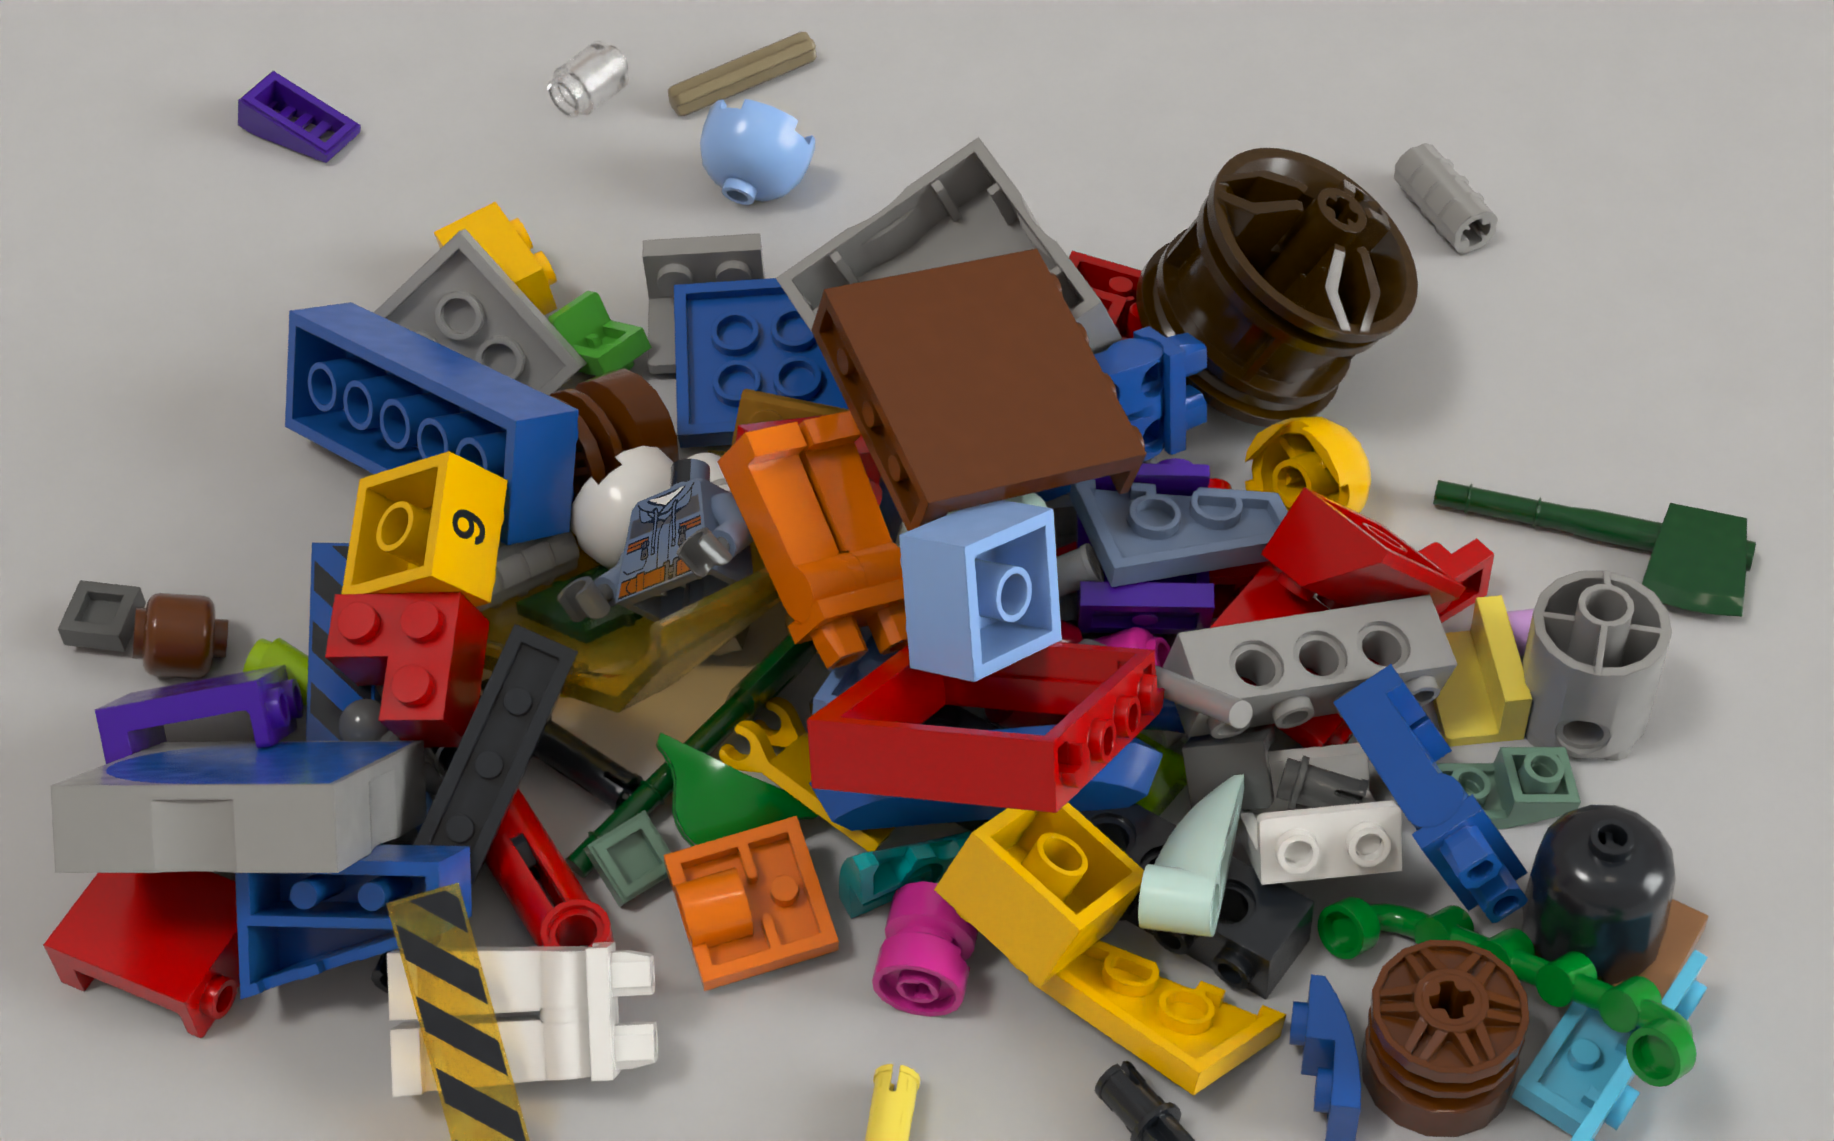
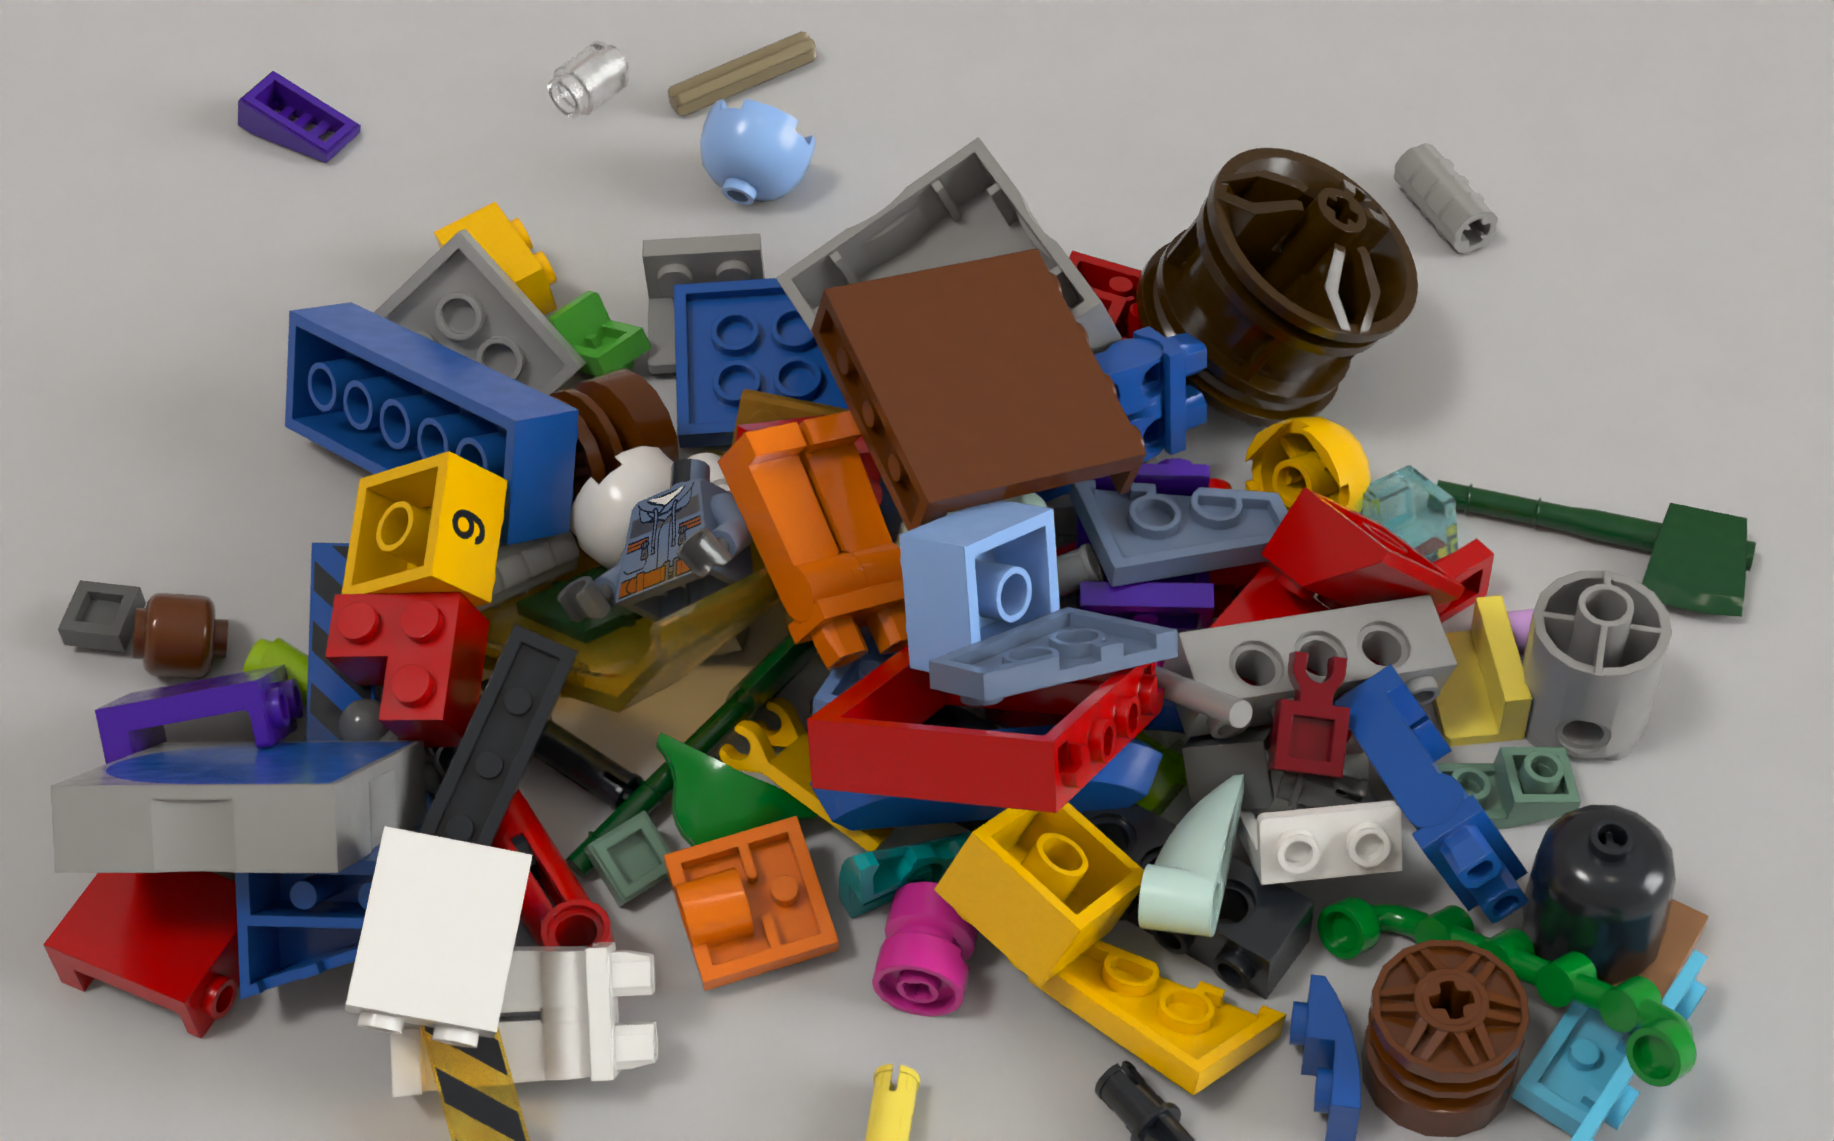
none -> white panel [345,826,532,1048]
none -> sand blue wing [929,607,1178,706]
none -> dark red plate [1268,651,1350,779]
none -> clear light blue panel [1360,465,1458,562]

